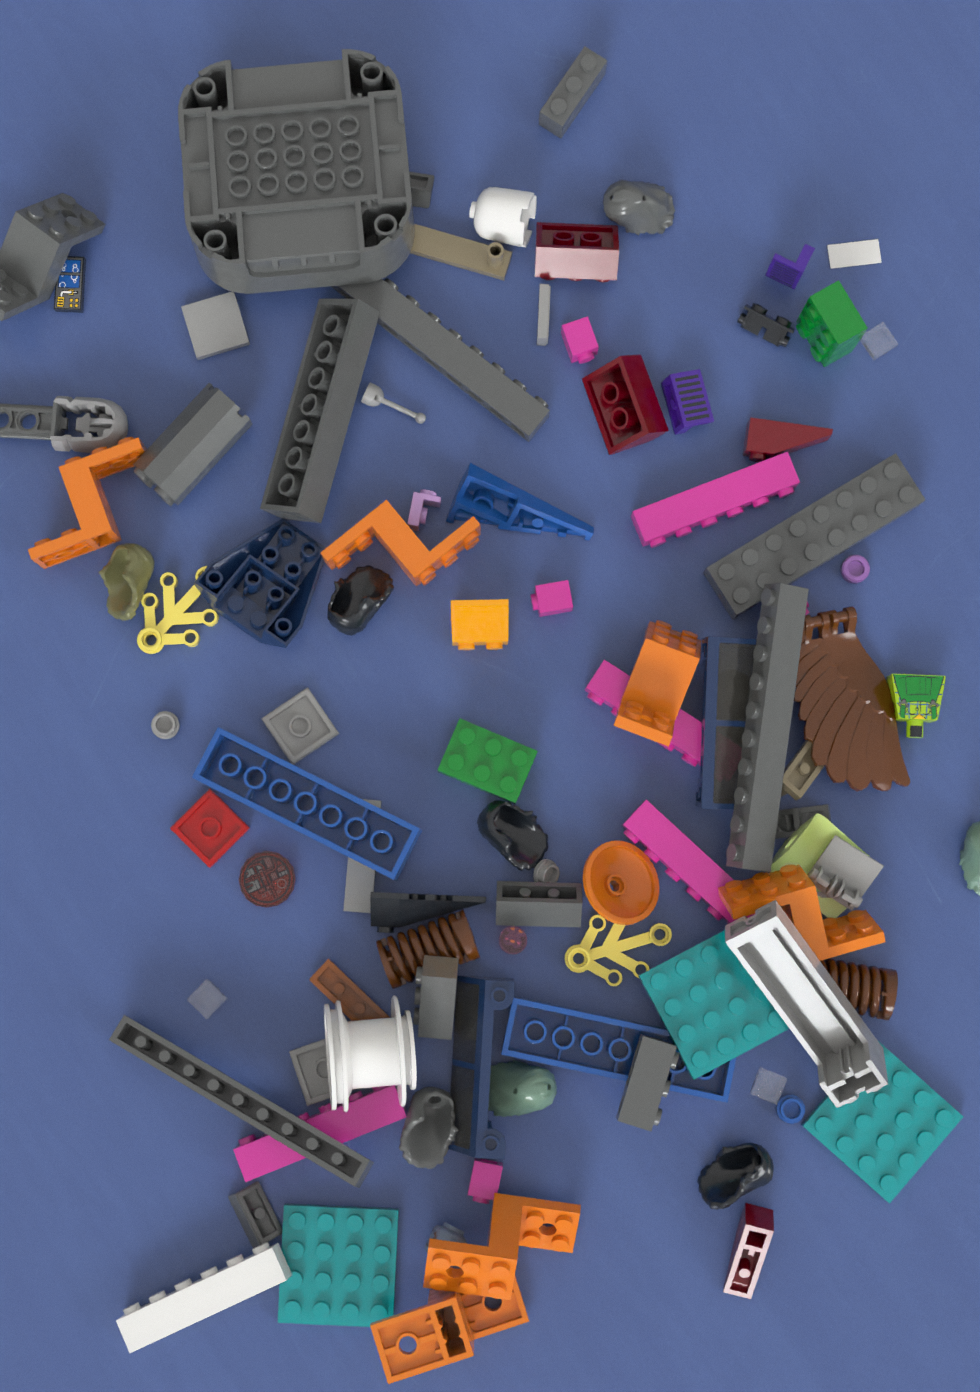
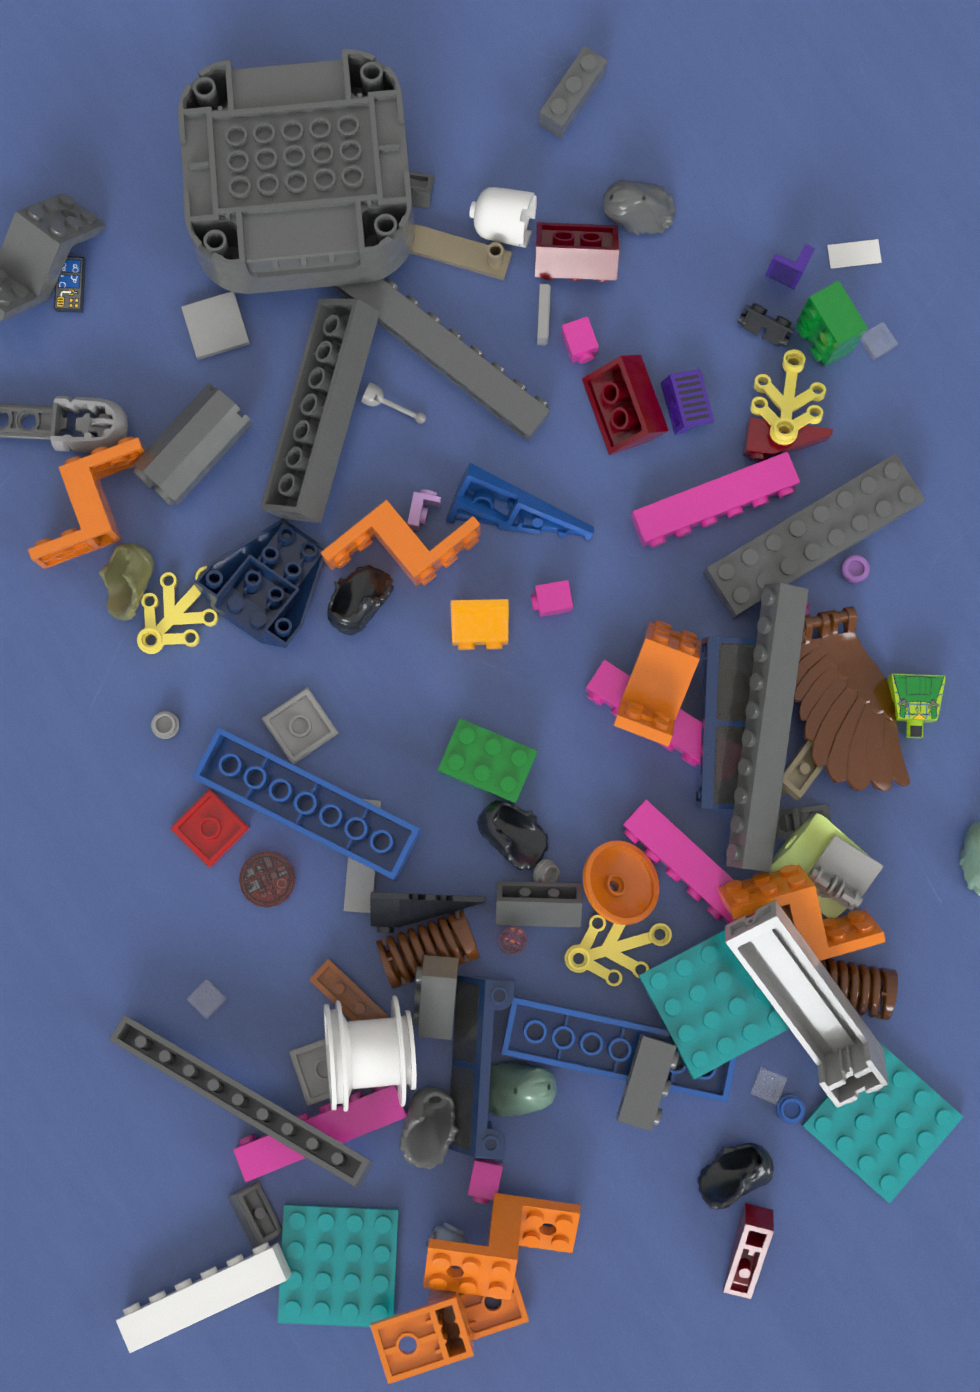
none -> light yellow plant [750,349,826,445]

